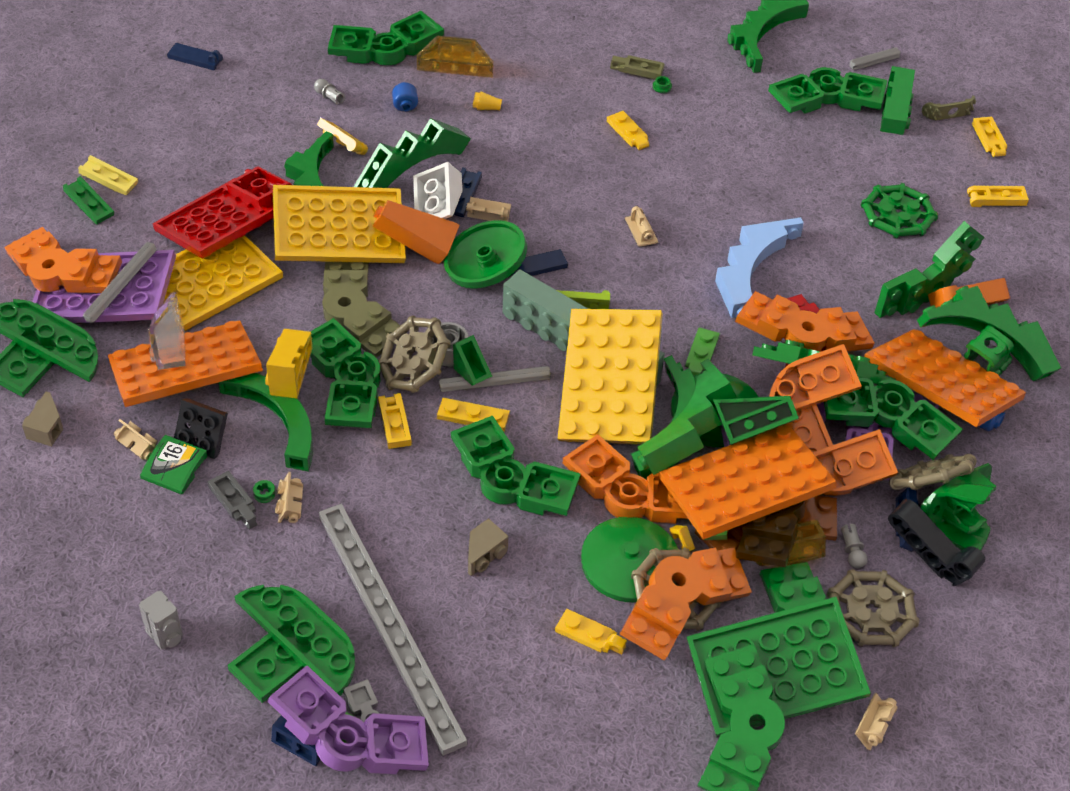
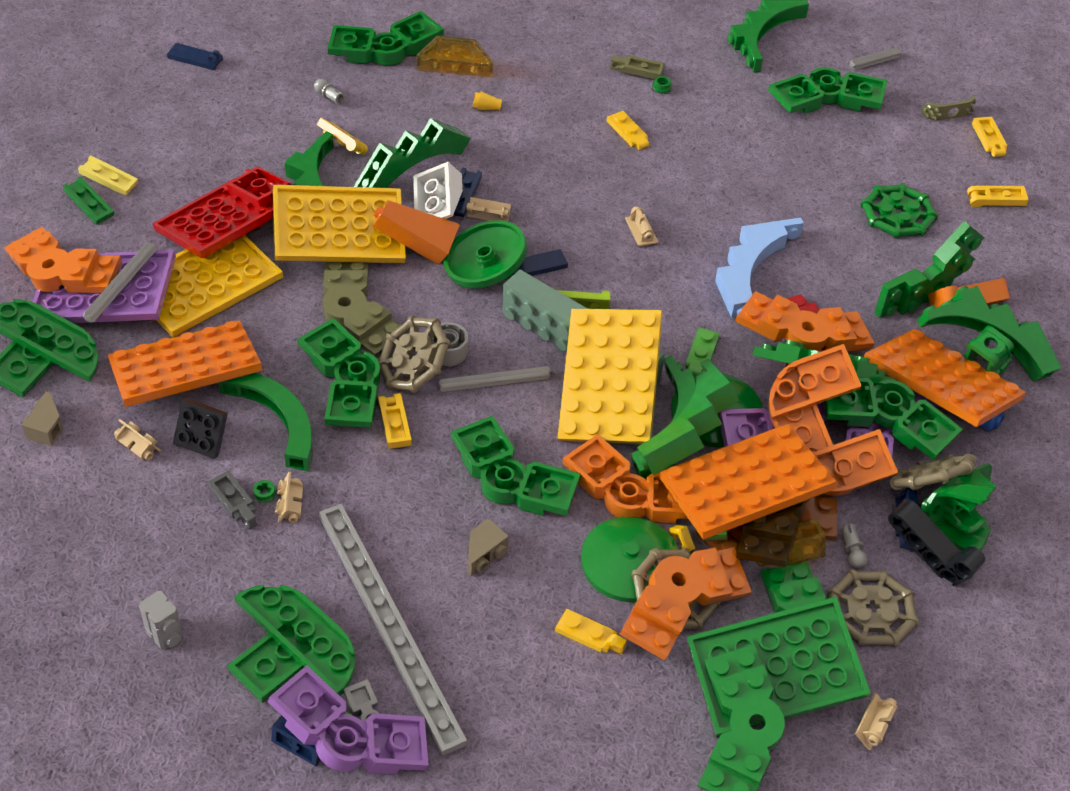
green slope [140,435,207,495] -> none
clear wedge [148,292,186,370] -> none
yellow wedge [265,329,313,399] -> none
blue head [392,82,418,112] -> none
yellow plate [437,398,510,432] -> none
green slope [453,335,492,386] -> none
green wedge [713,396,799,445] -> none
green wedge [880,66,915,135] -> none

